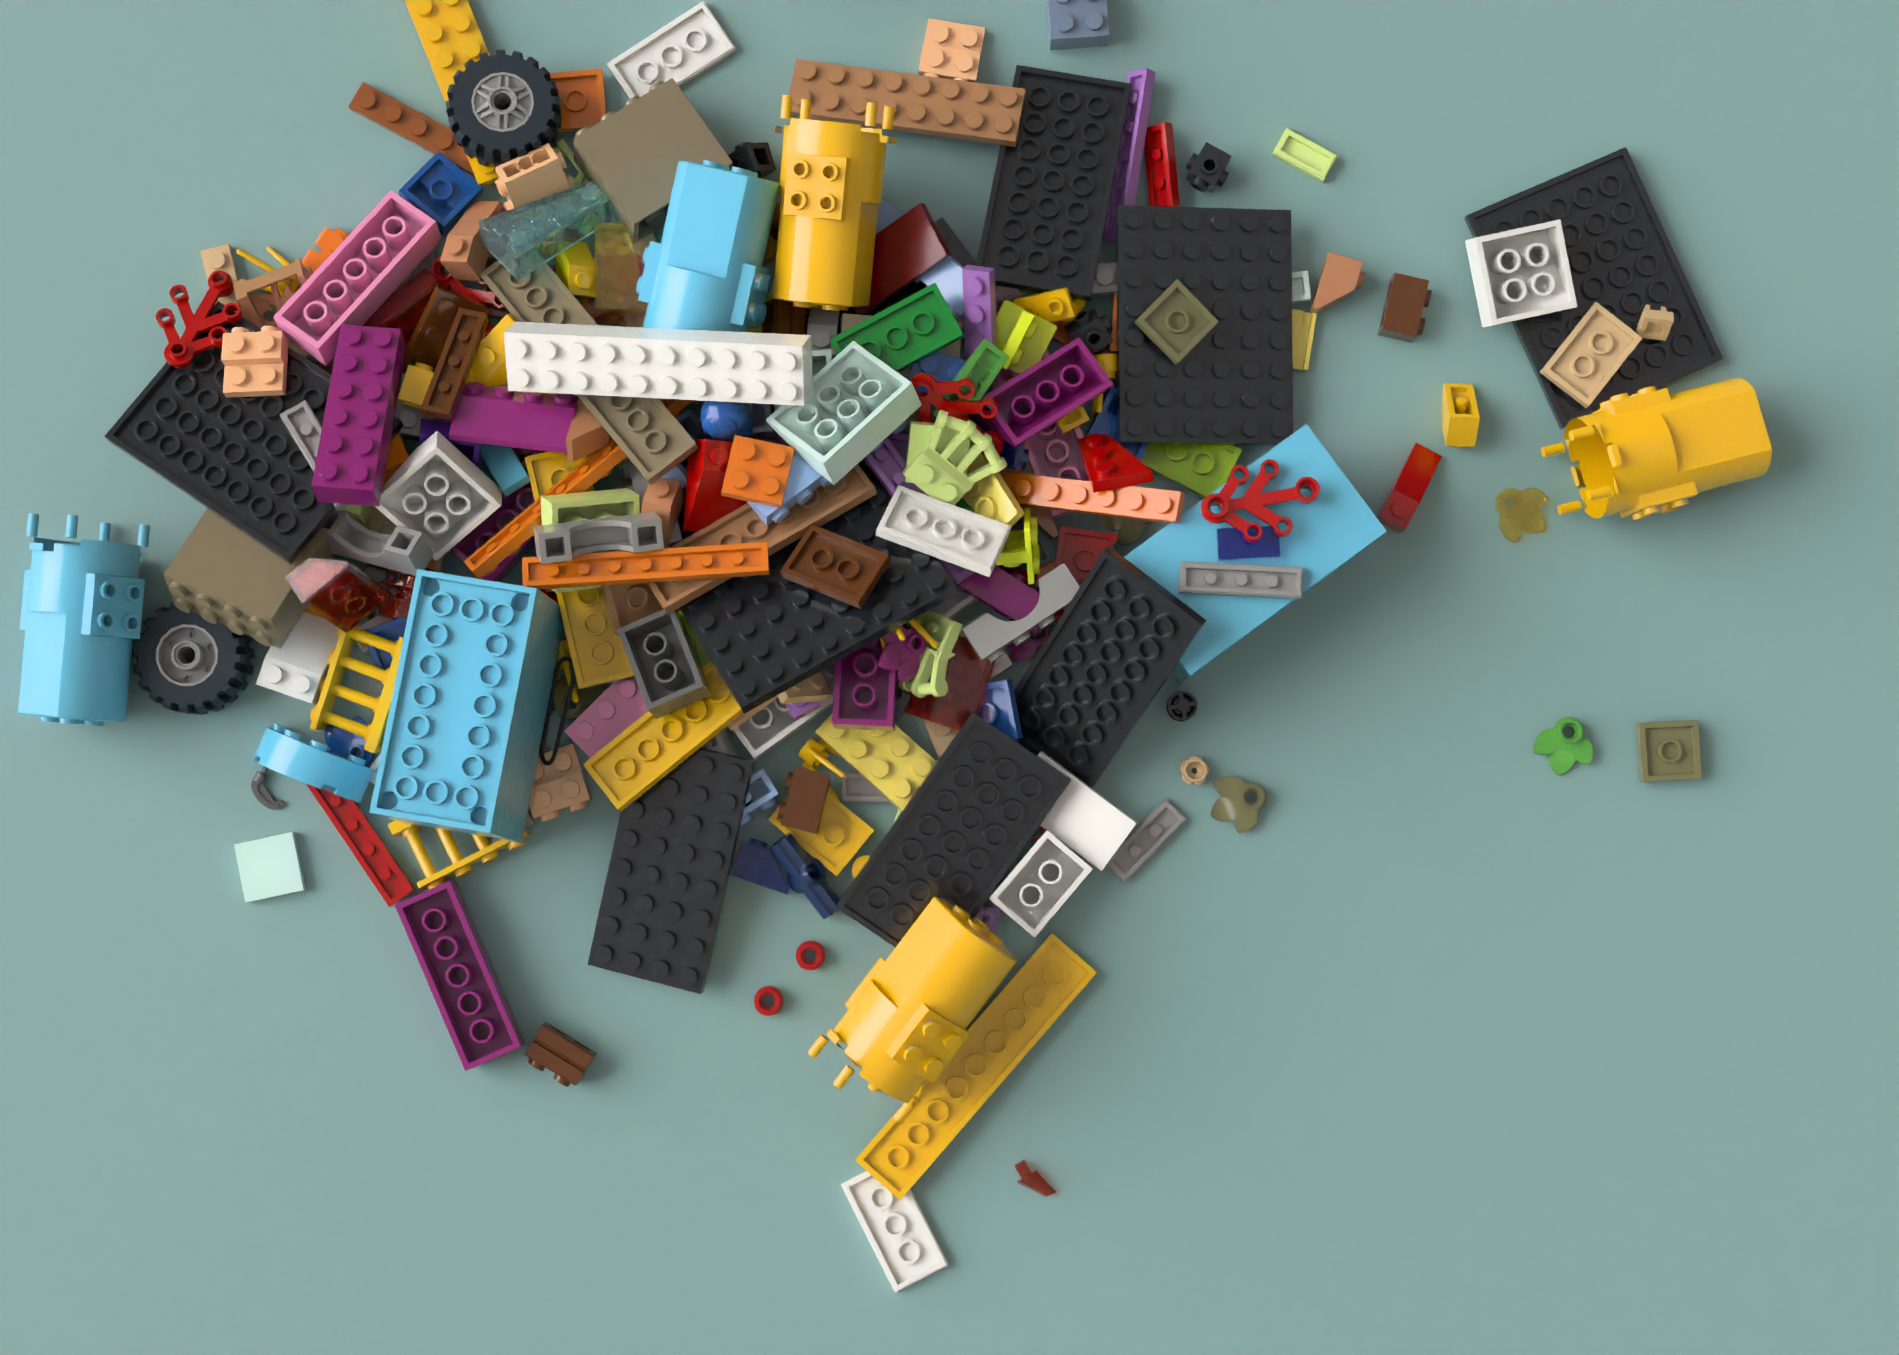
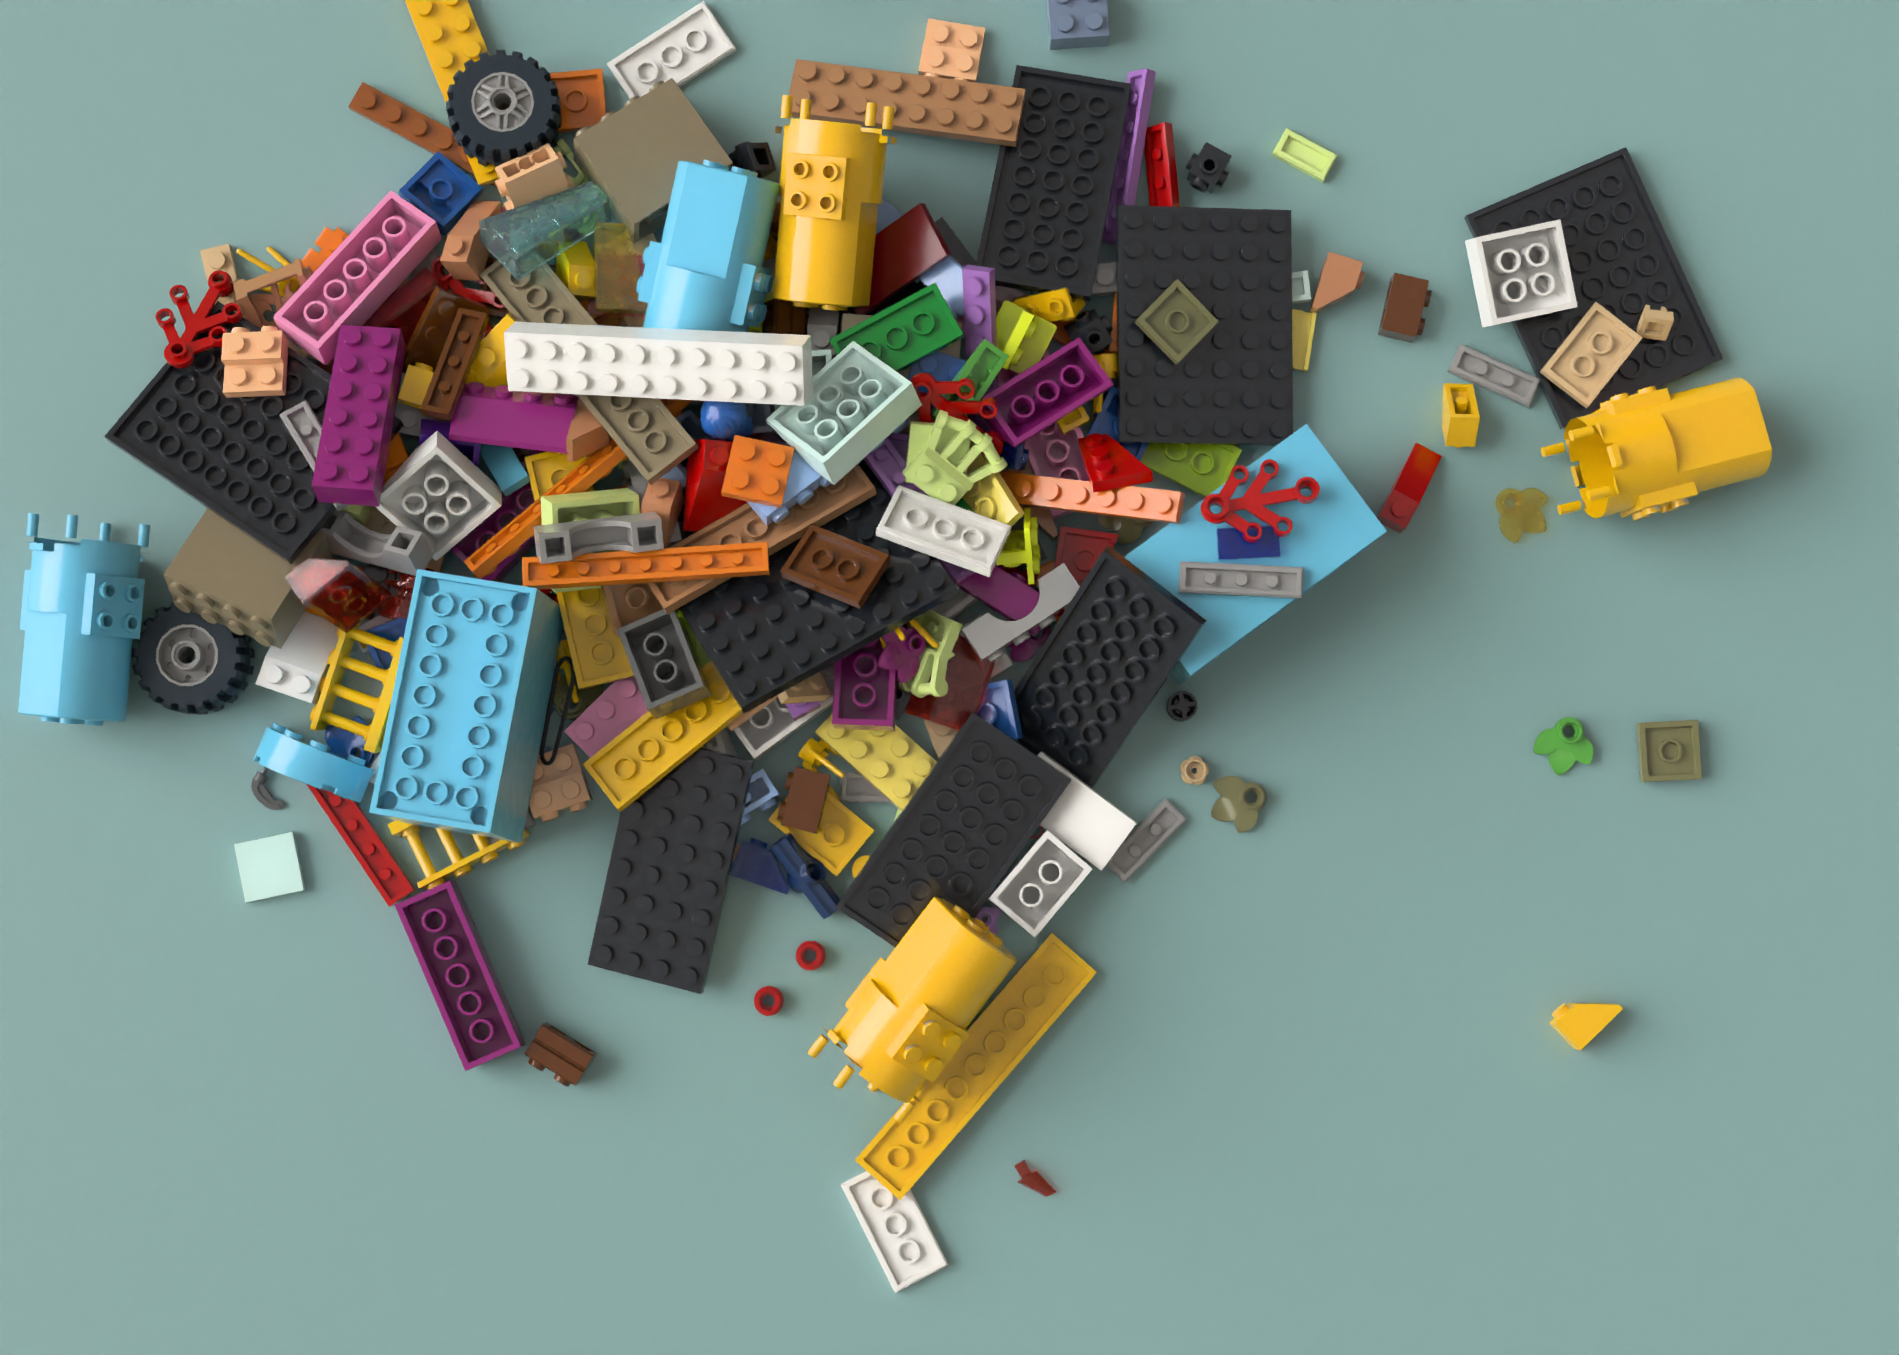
none -> light grey tile [1447,344,1540,408]
none -> yellow slope [1549,1002,1623,1051]

